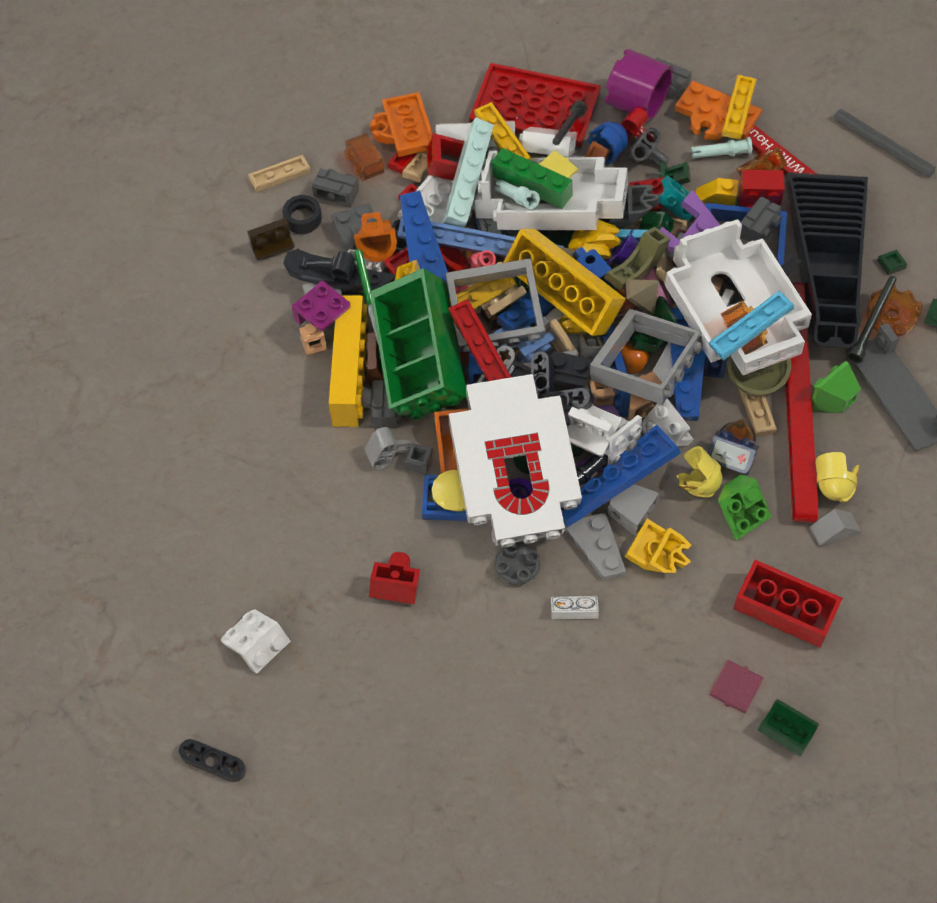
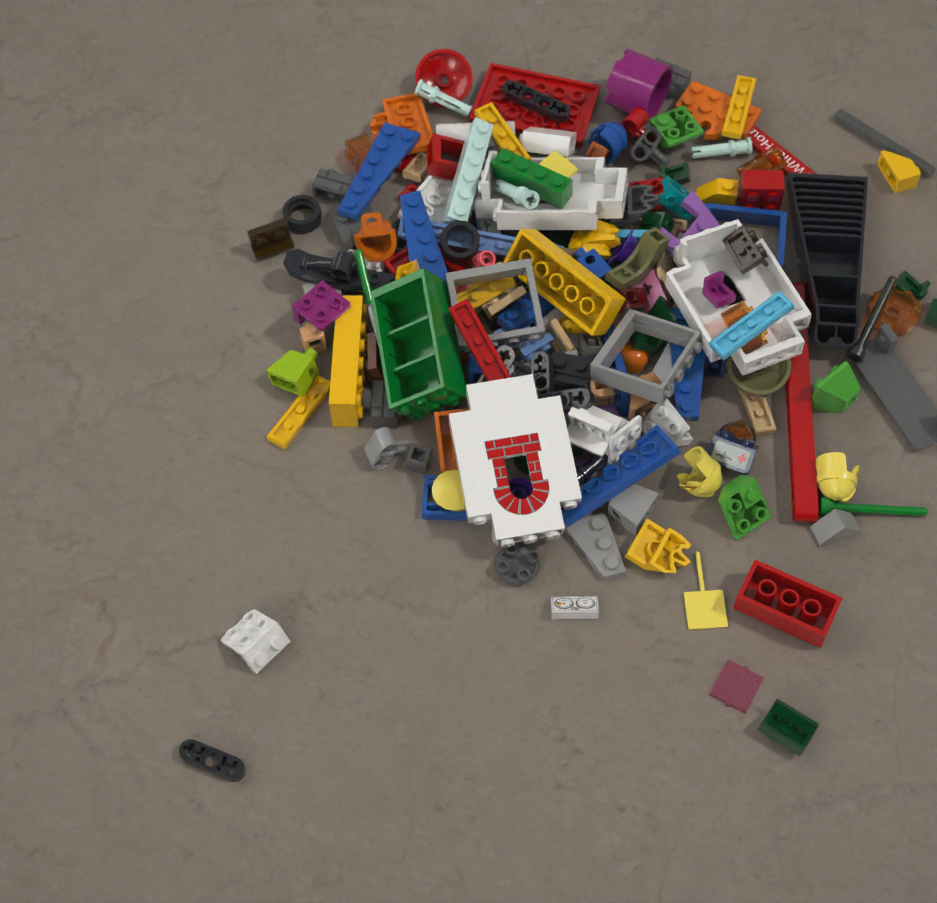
tan tile [248,155,311,193] -> none
red brick [369,552,420,605] -> none
pearl dark grey piece [552,100,587,146] -> none
dark tan slope [626,279,659,316] -> none
dark grey brick [740,197,782,242] -> none
dark green tile [878,249,907,275] -> none
none -> lime torso [266,348,319,397]
none -> yellow tile [266,375,330,450]
none -> blue wing [338,122,421,220]
none -> light aqua pin [414,79,472,117]
none -> red dish [415,49,473,107]
none -> black tyre [440,220,480,263]
none -> black beam [503,80,570,123]
none -> bright green slope [649,105,704,148]
none -> light yellow piece [683,551,728,630]
none -> magenta bracket [702,271,736,309]
none -> dark brown bracket [722,225,769,275]
none -> green piece [818,497,928,516]
none -> yellow slope [877,150,921,193]
none -> dark green bracket [893,270,931,304]

